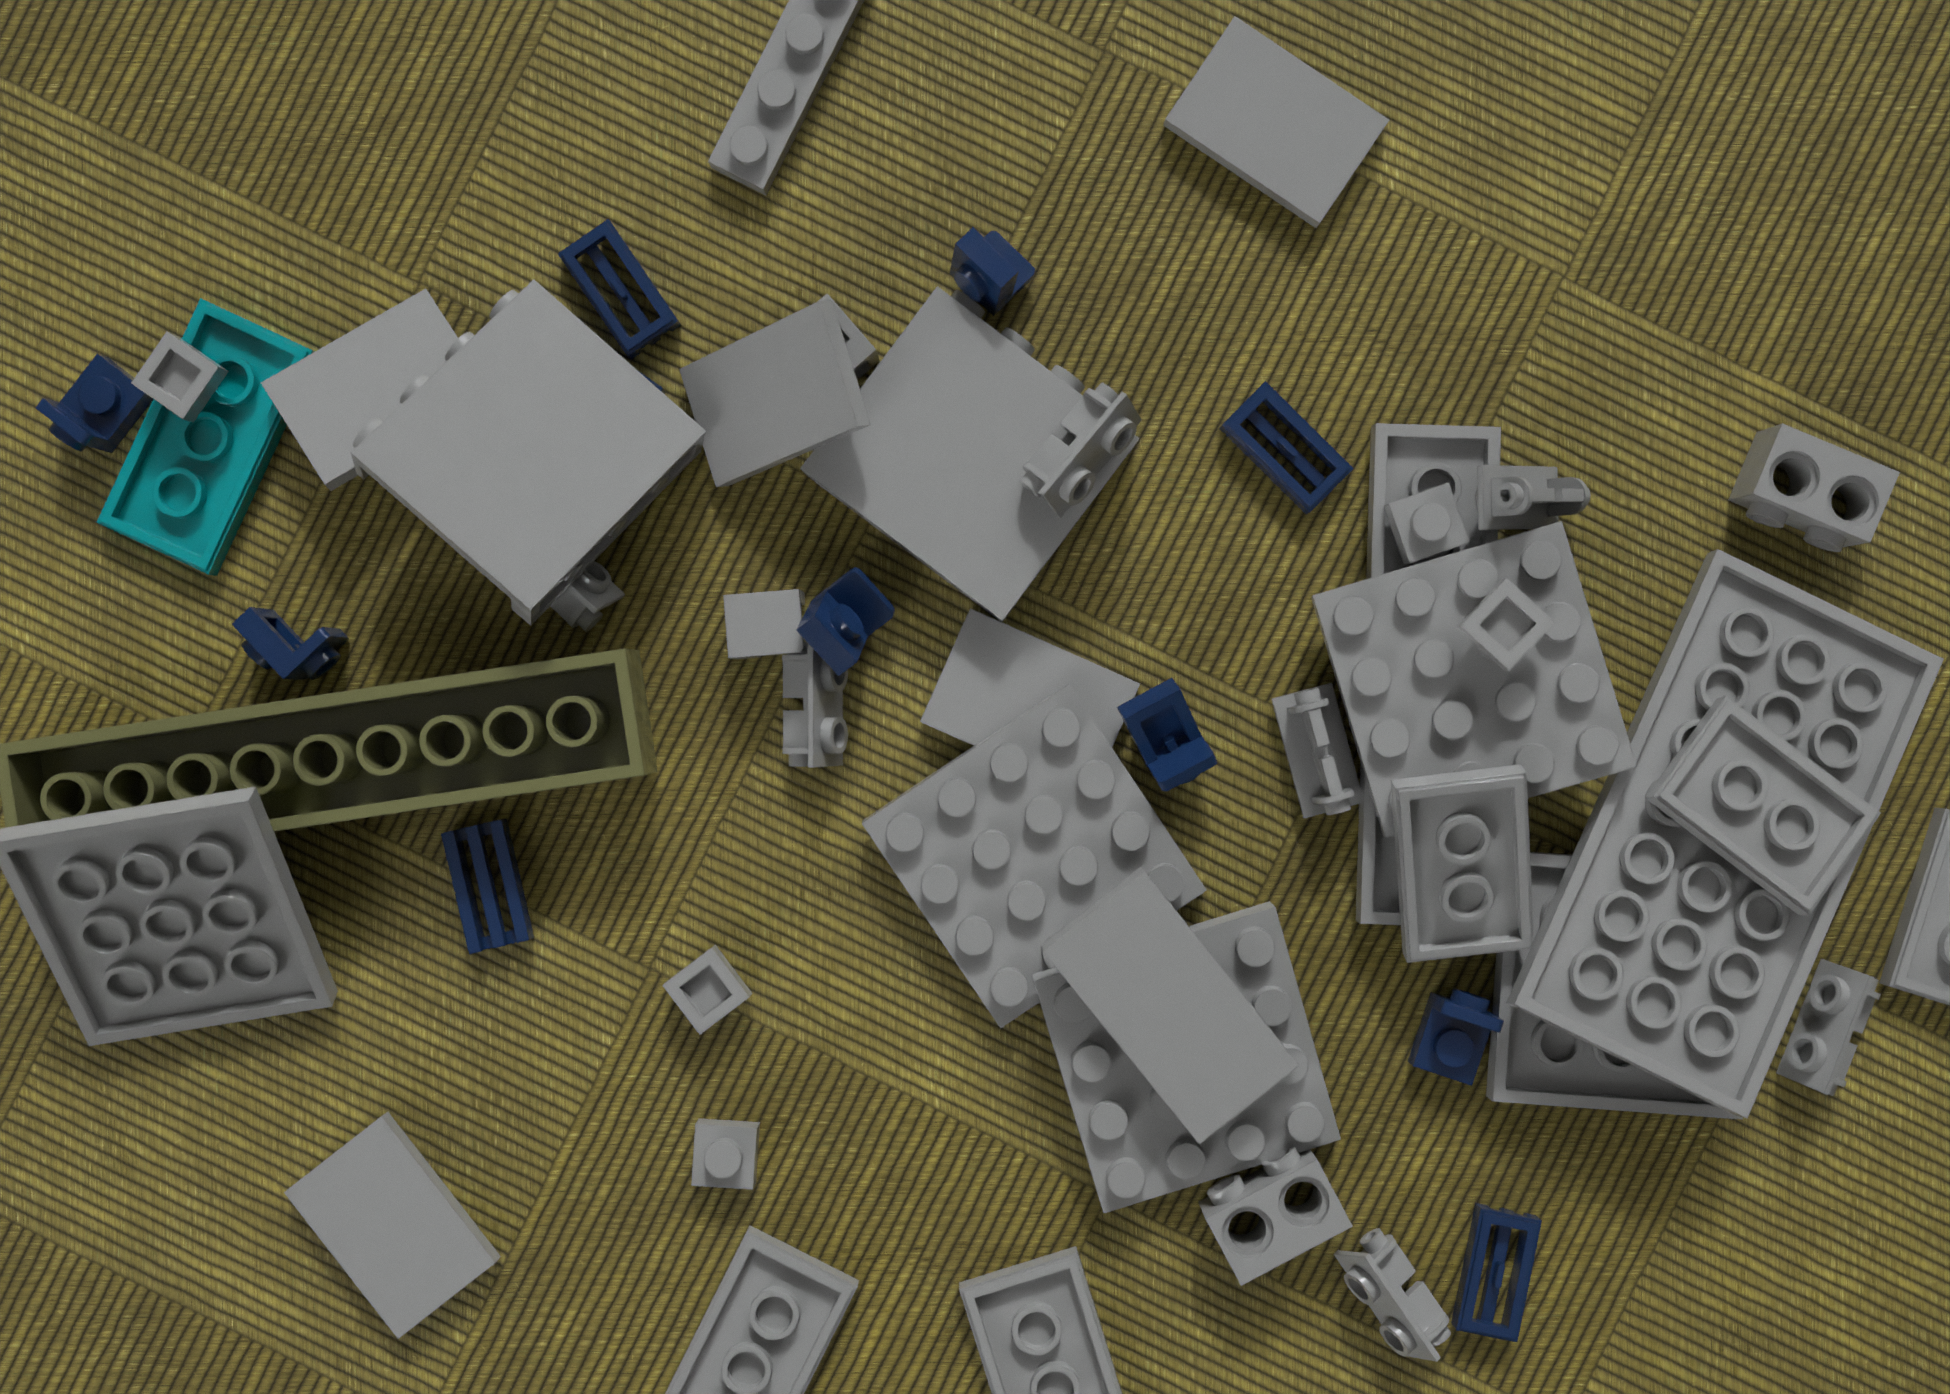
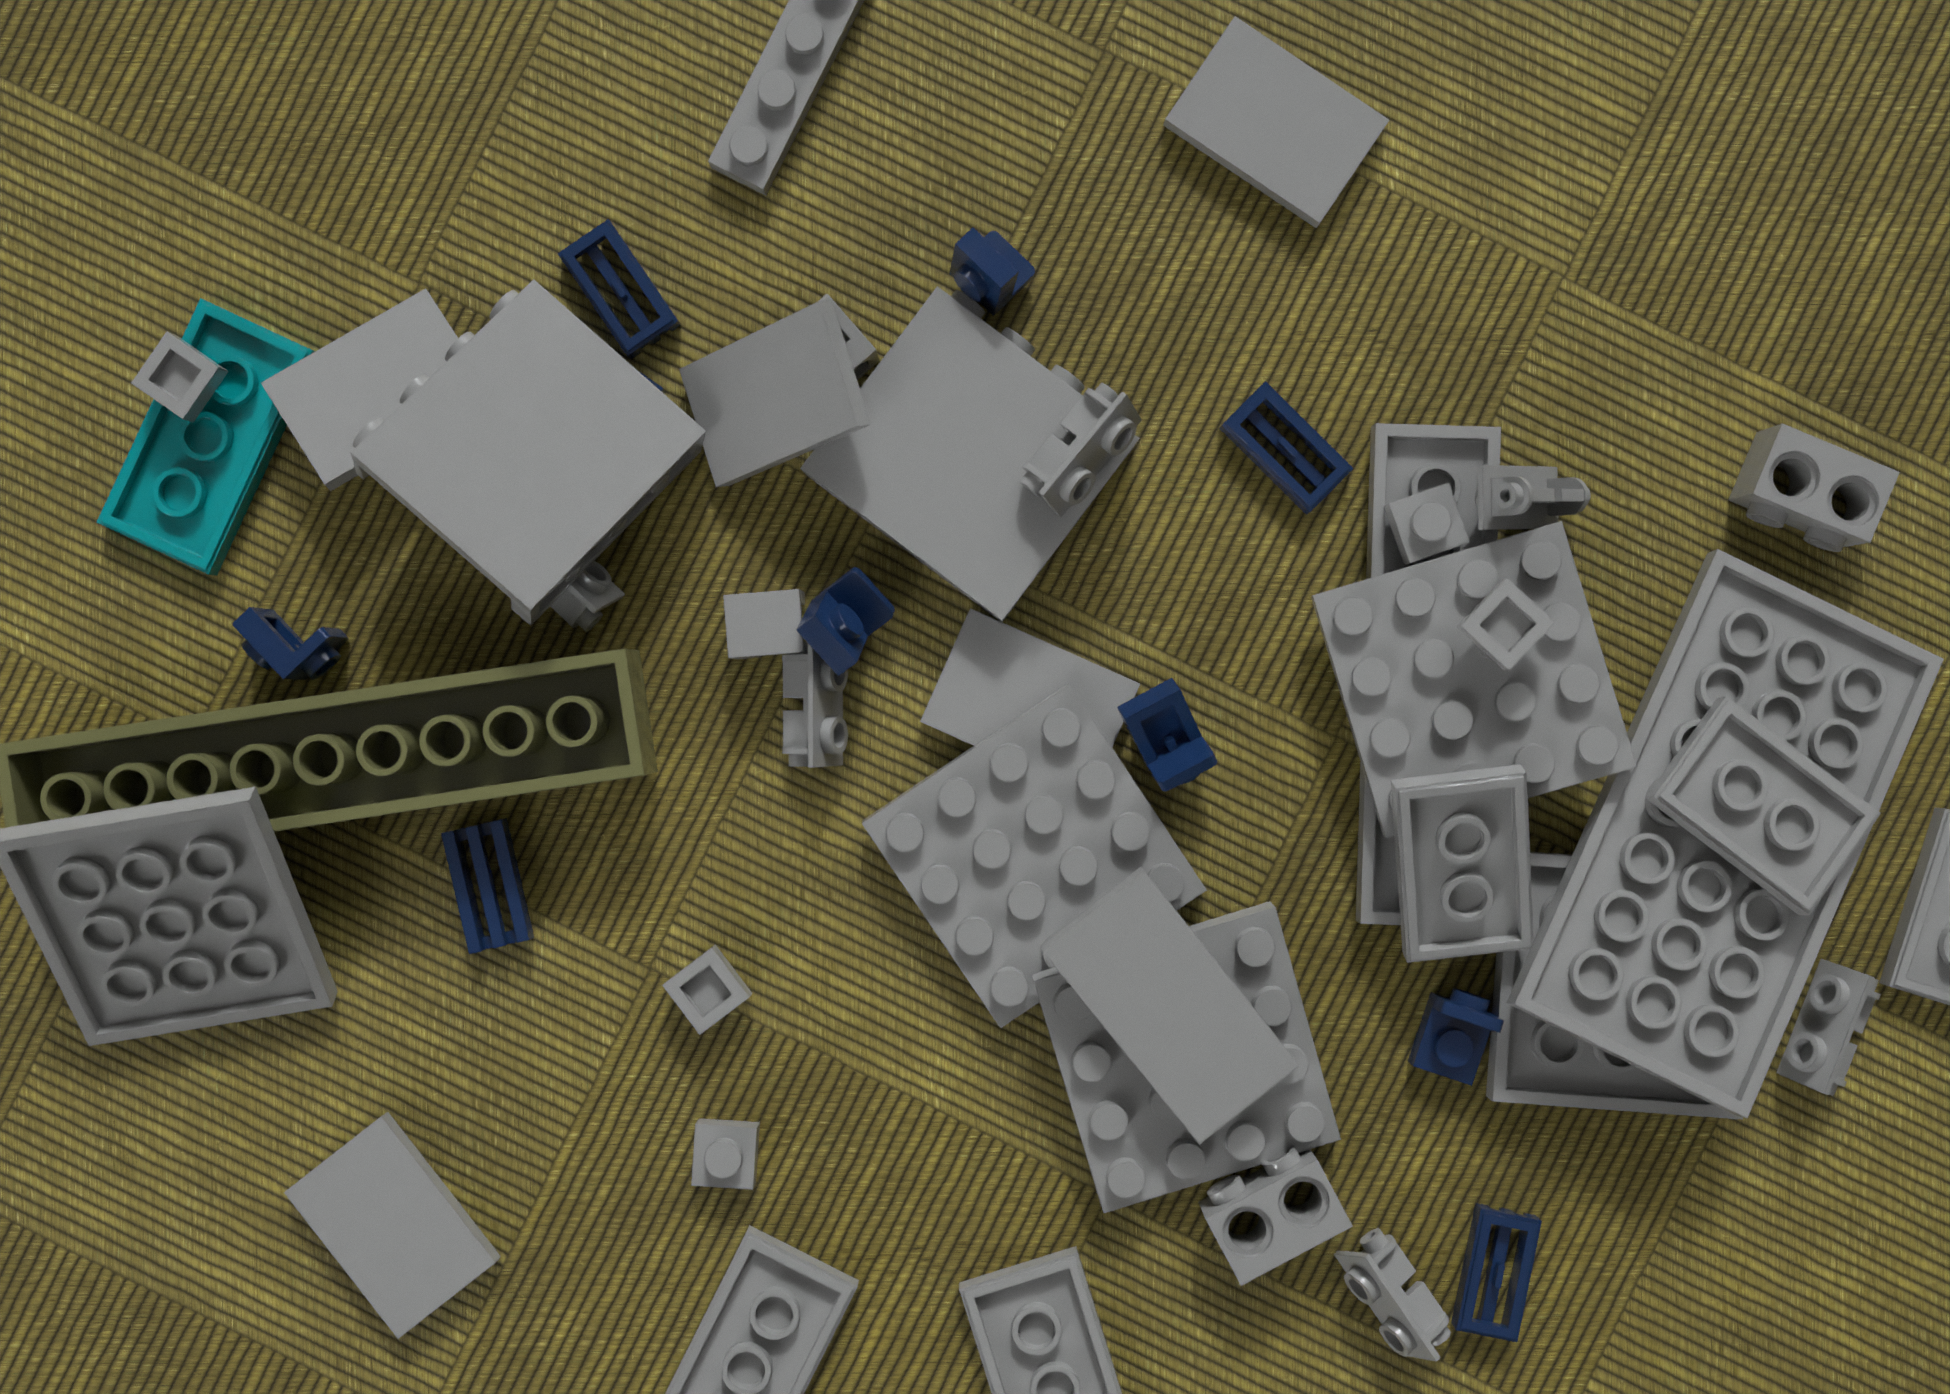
dark blue bracket [35,353,153,453] -> none
light grey hinge [1271,683,1361,818] -> none

